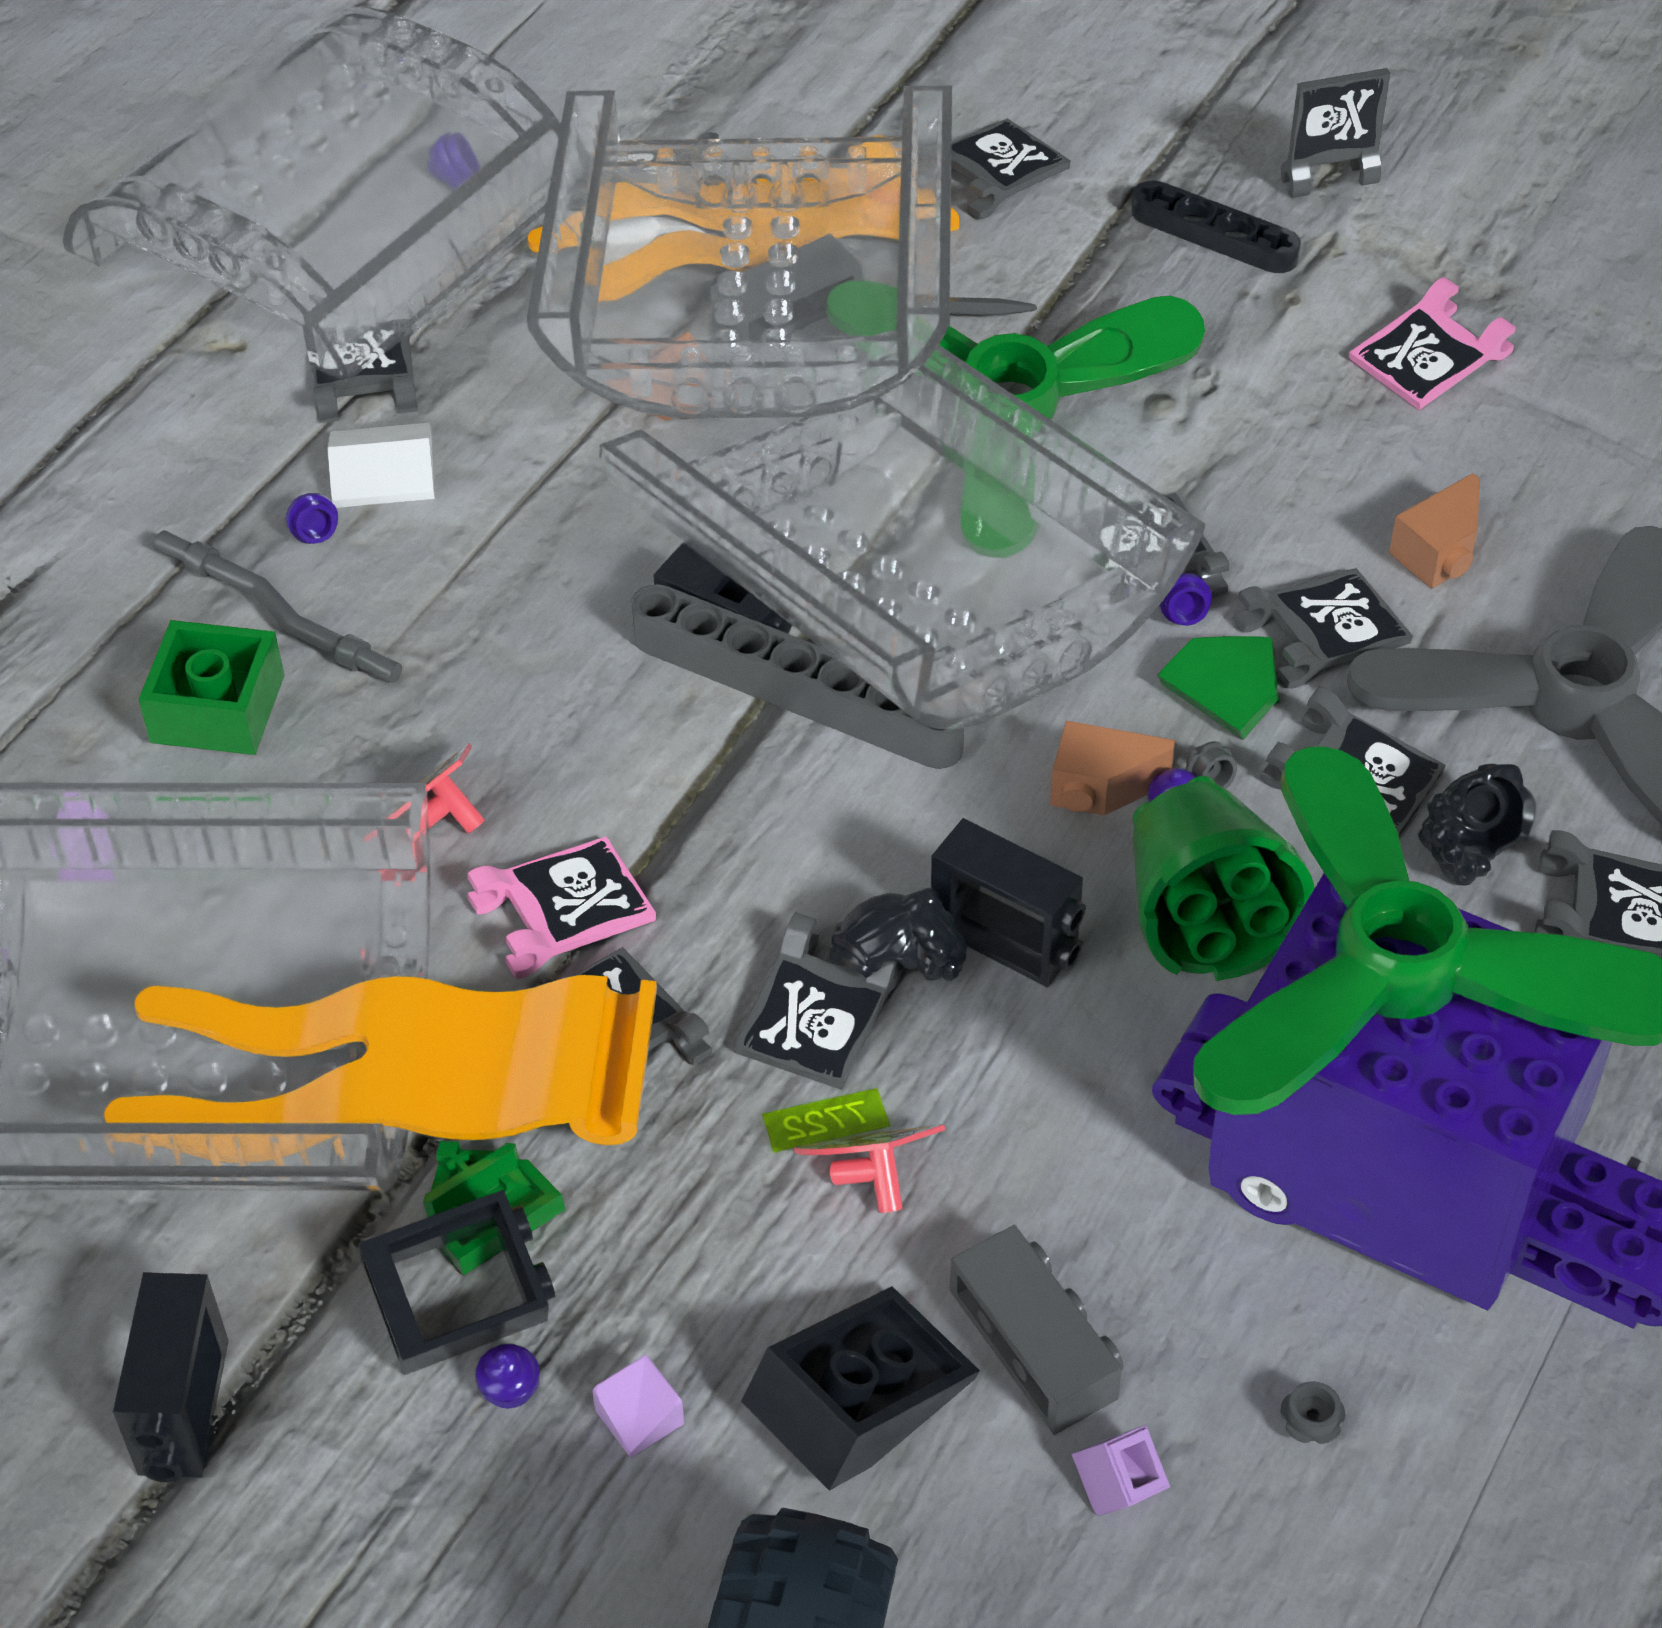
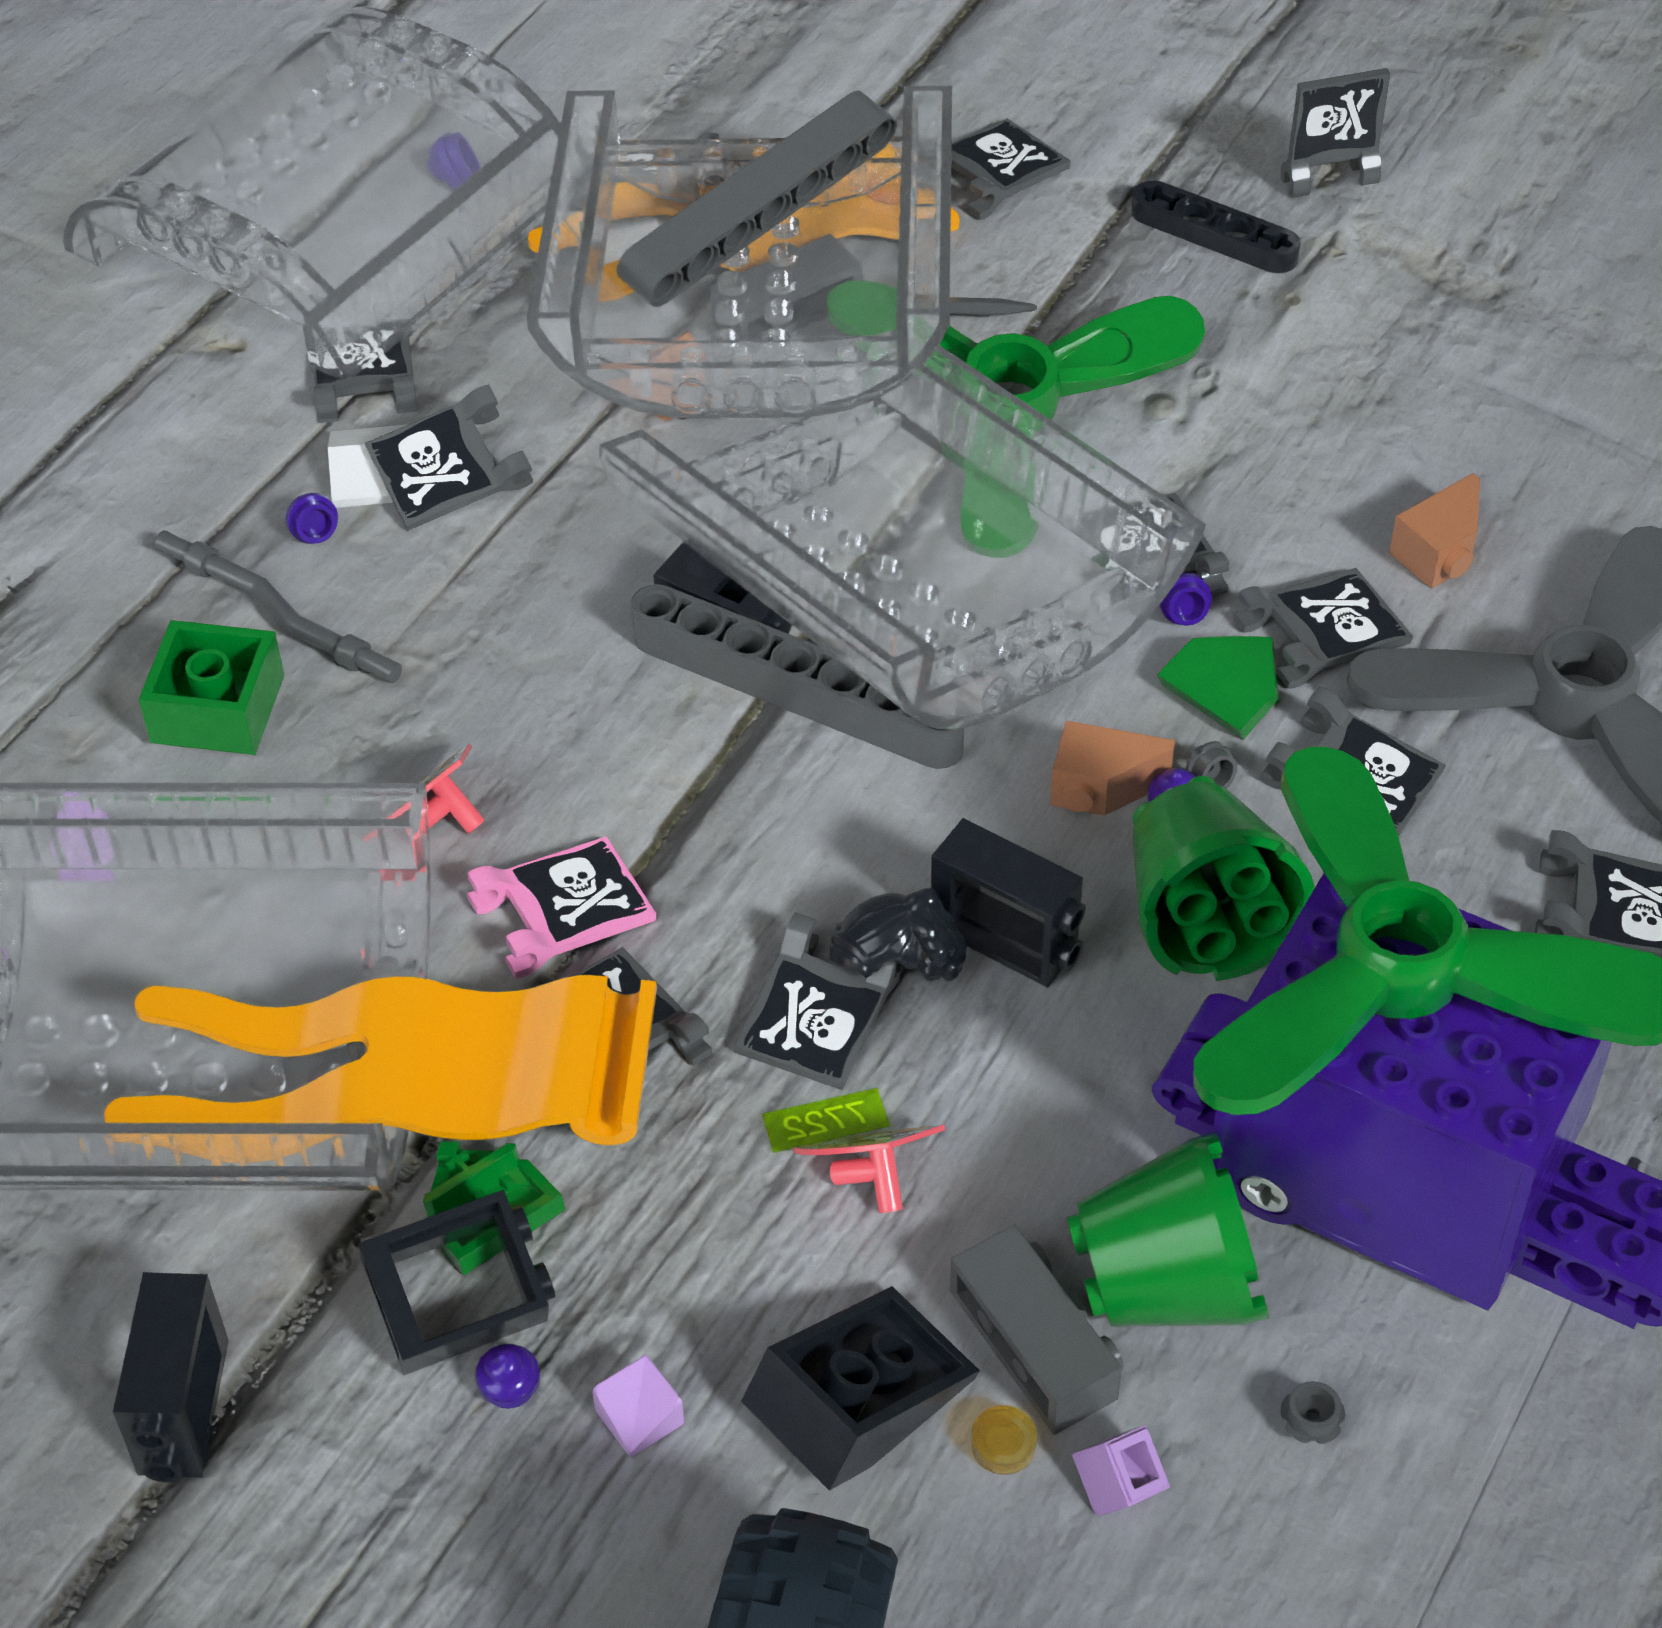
flag [1349,277,1516,410] -> none
black hair [1418,763,1536,886] -> none
none -> flag [365,384,533,531]
none -> dark grey beam [616,90,897,307]
none -> clear yellow tile [971,1405,1037,1475]
none -> green cone [1067,1132,1269,1327]

